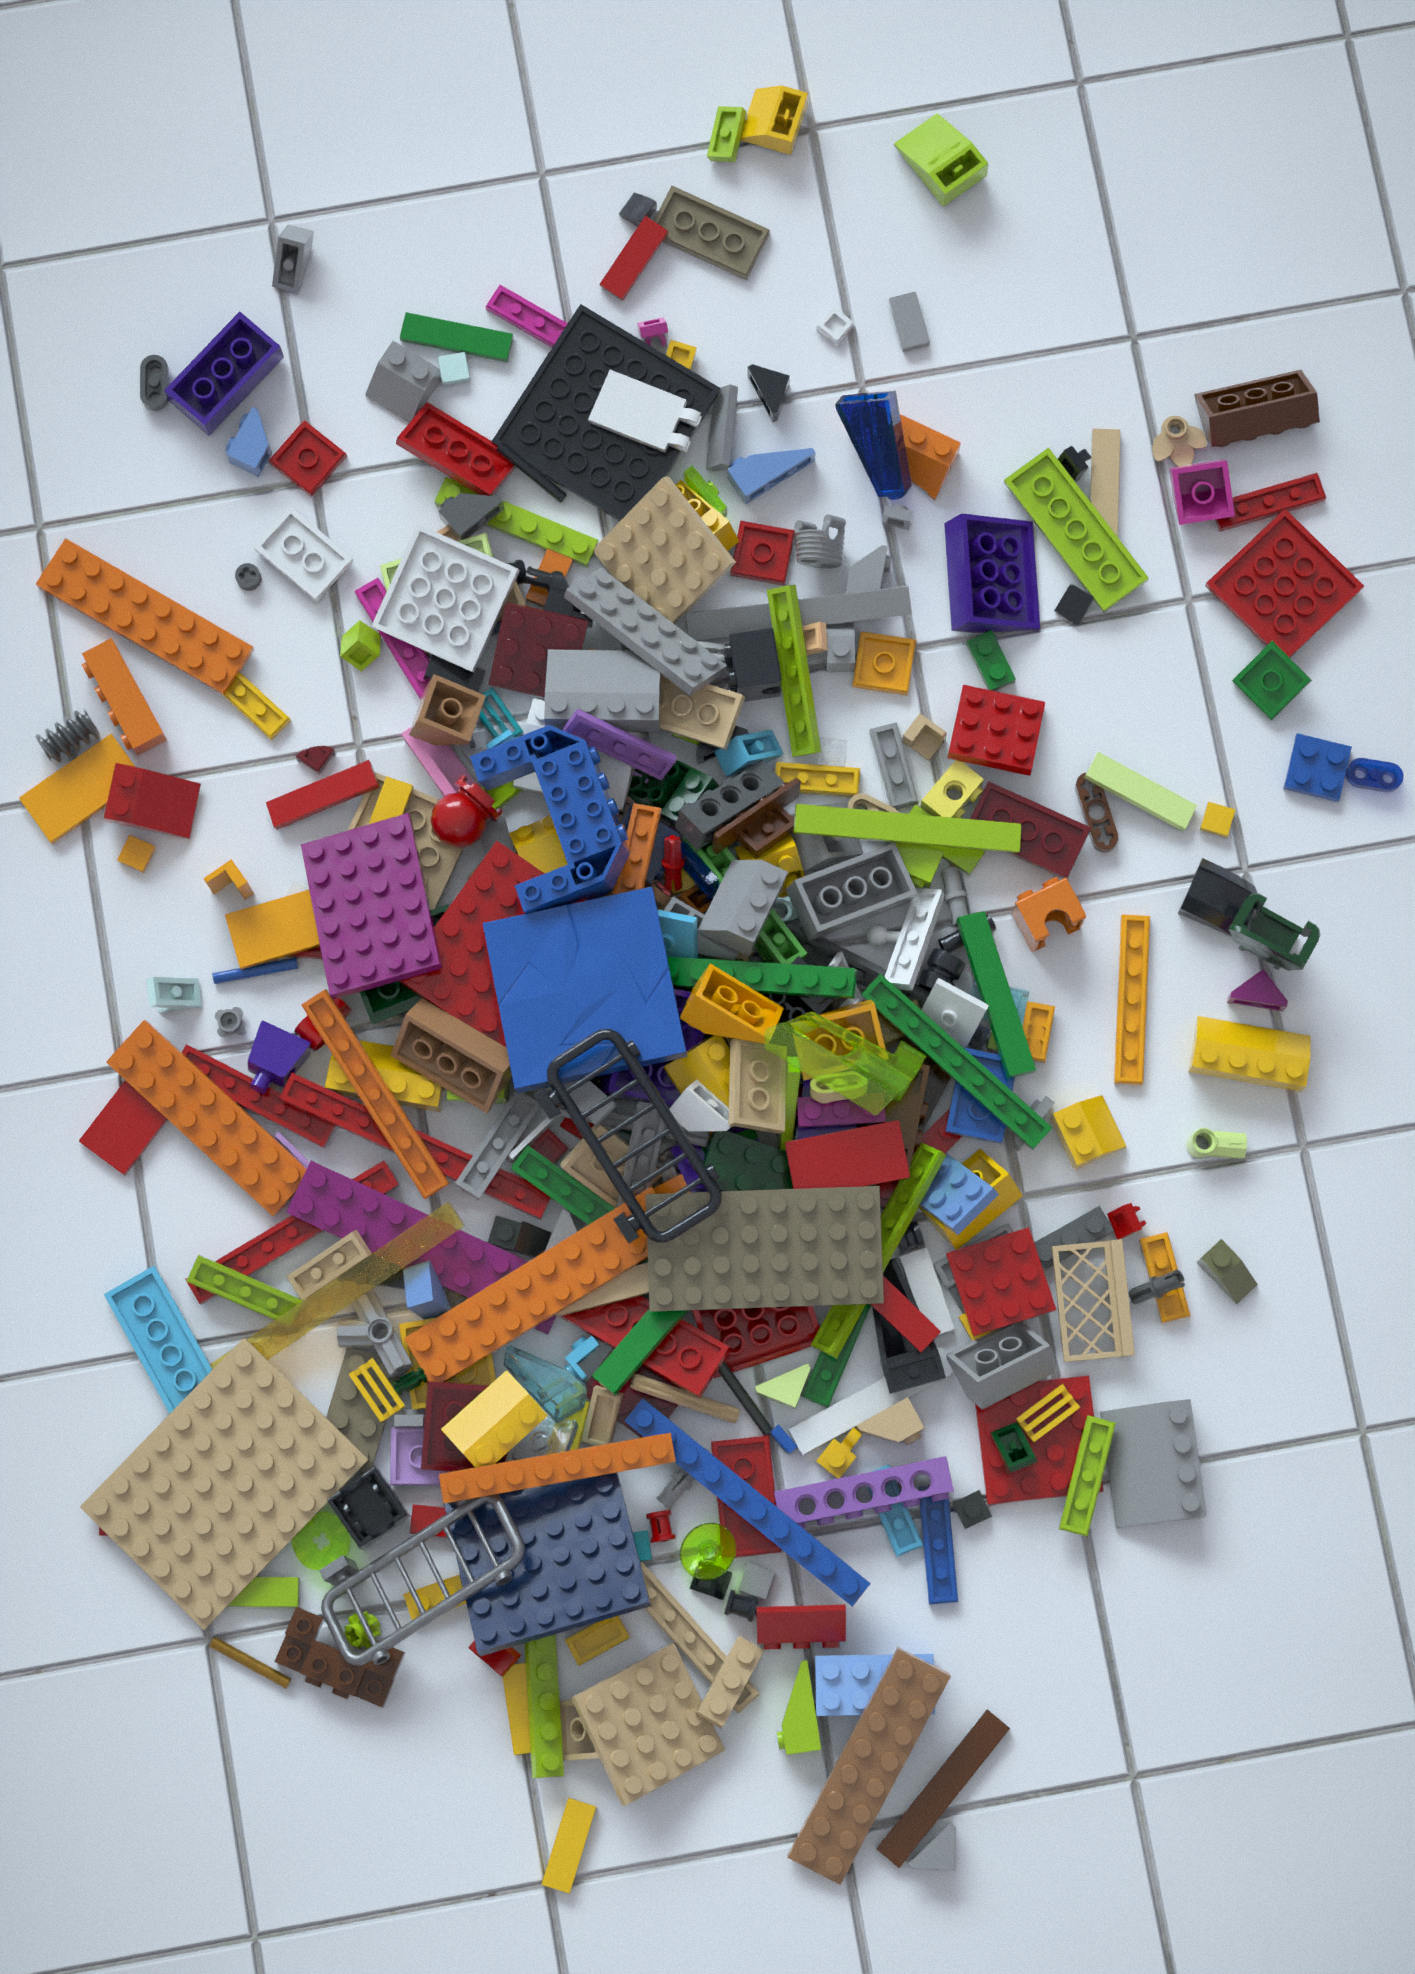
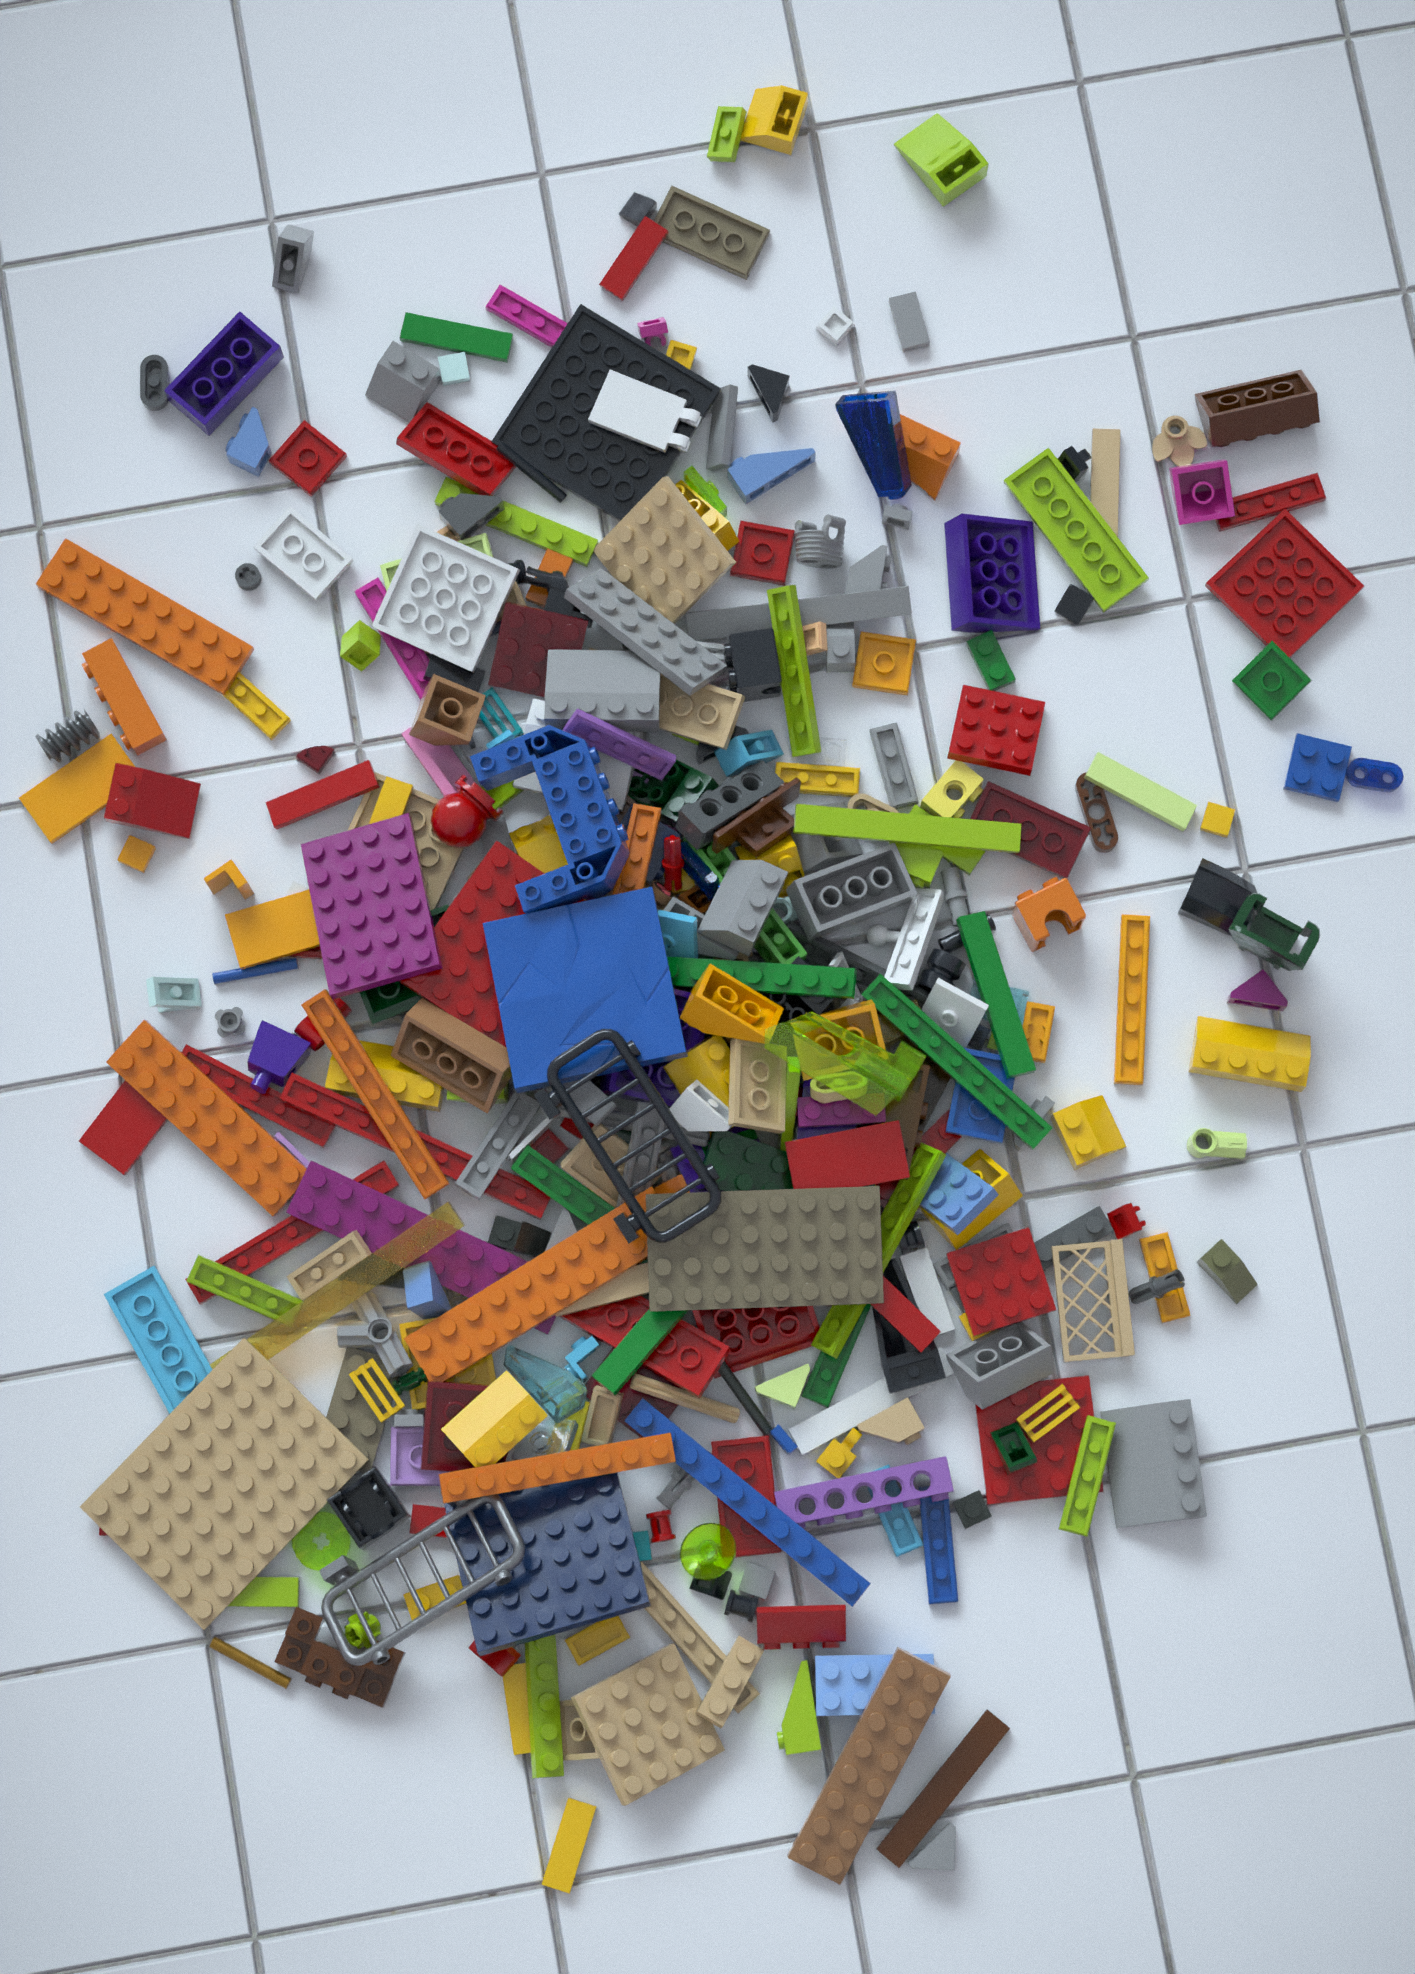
tan panel [902,713,947,760] -> none

